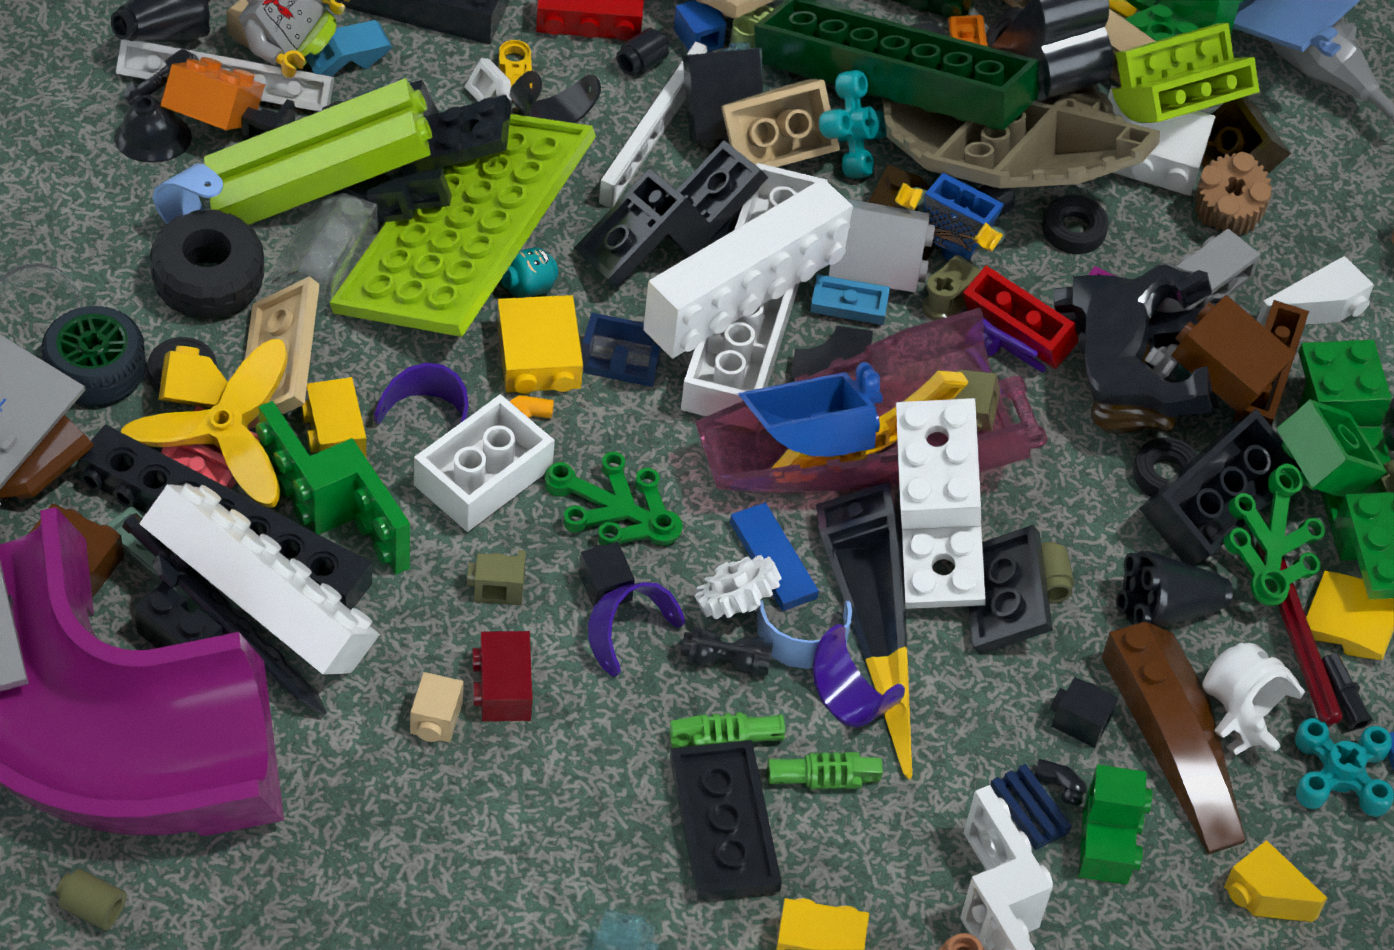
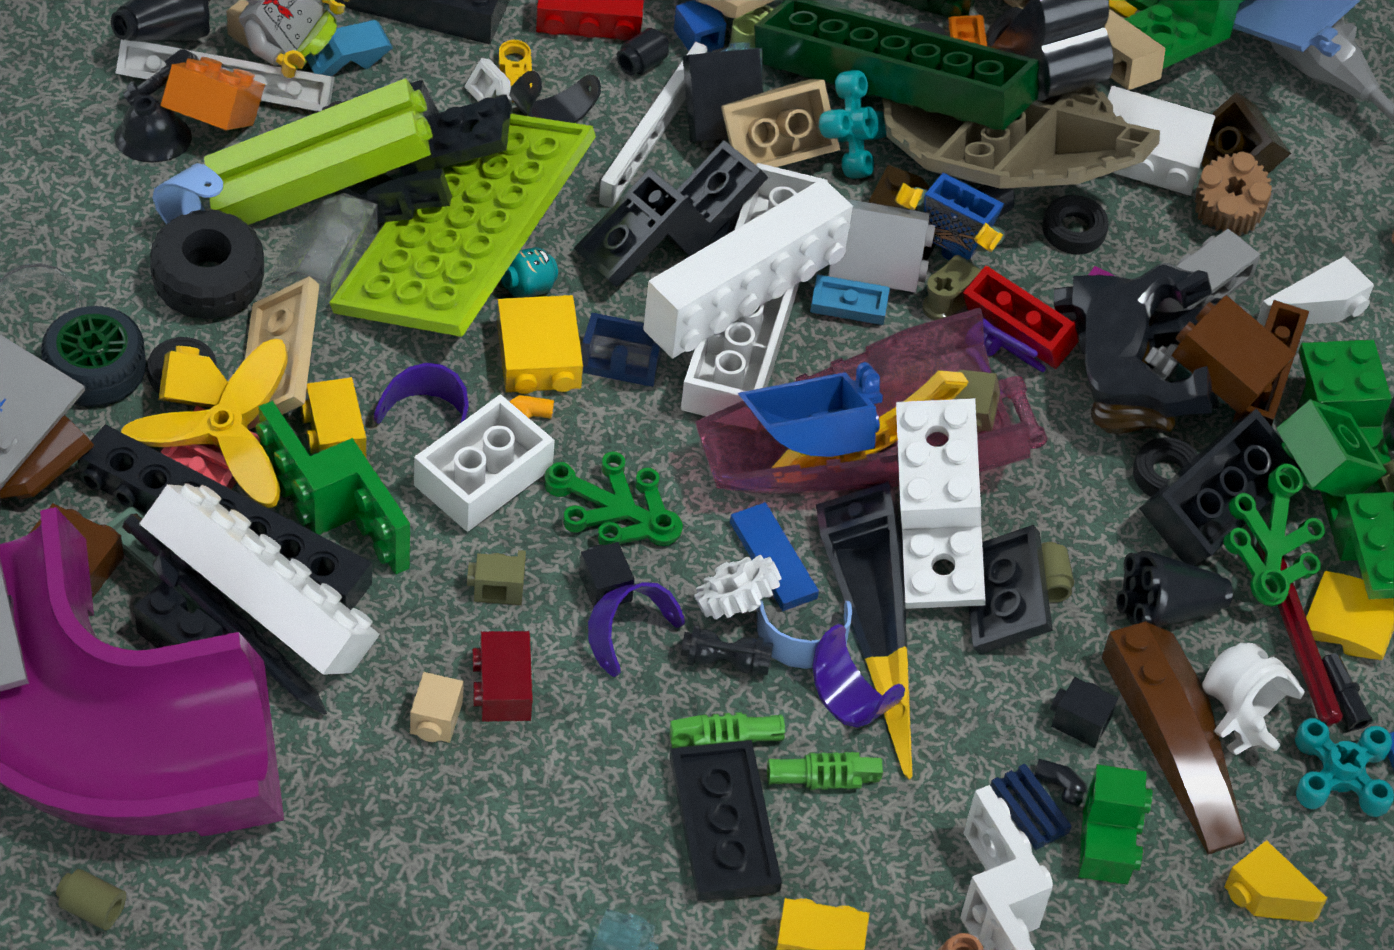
black panel [242,99,295,141] -> none
black tile [790,325,873,383] -> none
lime brick [1112,23,1260,123] -> none

